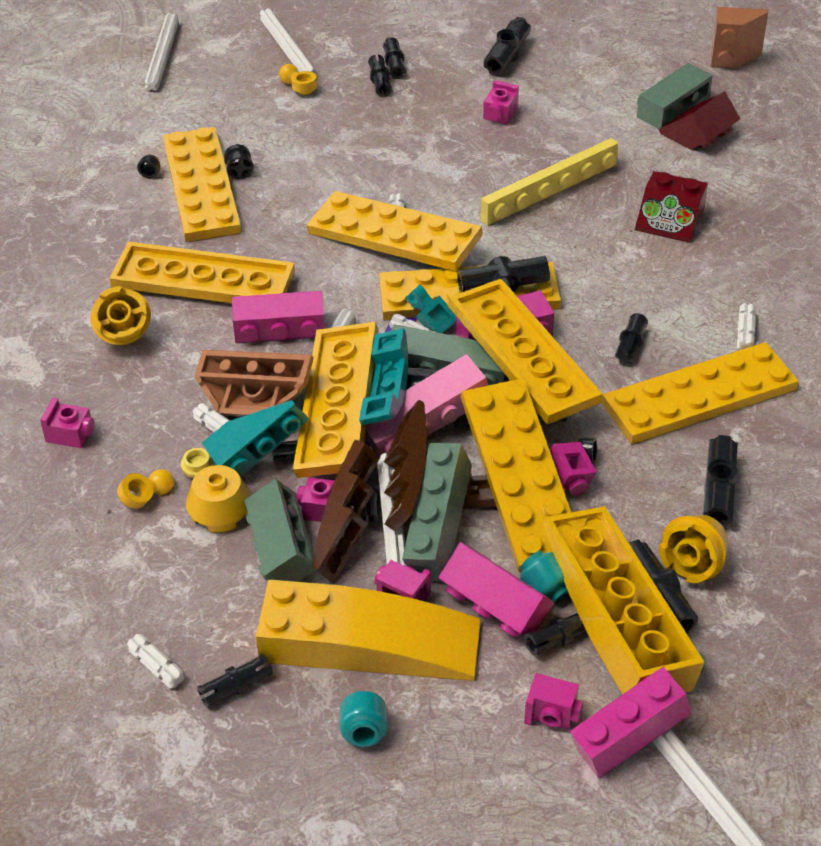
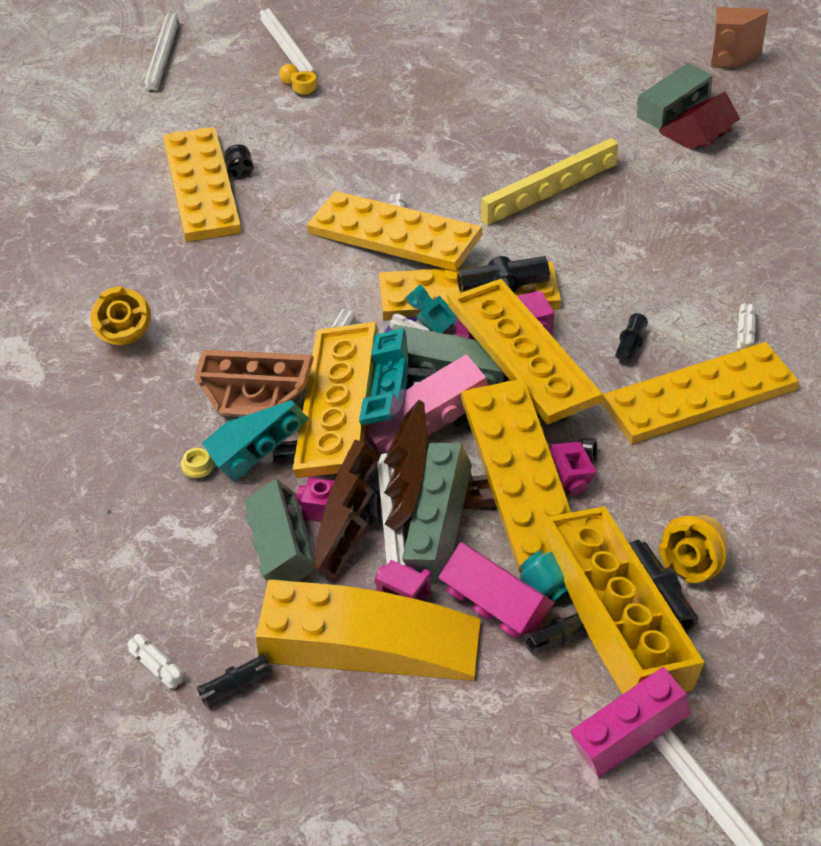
dark pink brick [40,398,95,448] -> none
yellow plate [109,241,295,303] -> none
yellow plate [117,469,174,509] -> none
black hinge [137,154,161,179] -> none
yellow cone [185,465,252,533] -> none
white axle [193,403,230,432] -> none
dark pink brick [232,291,325,343] -> none
teal head [339,691,388,747] -> none
black pin [368,54,392,97] -> none
black pin [383,37,406,79] -> none
dark pink brick [483,80,519,124] -> none
black piece [484,16,531,76] -> none
dark pink brick [524,673,583,729] -> none
dark red slope [635,171,708,243] -> none
black piece [703,435,738,526] -> none

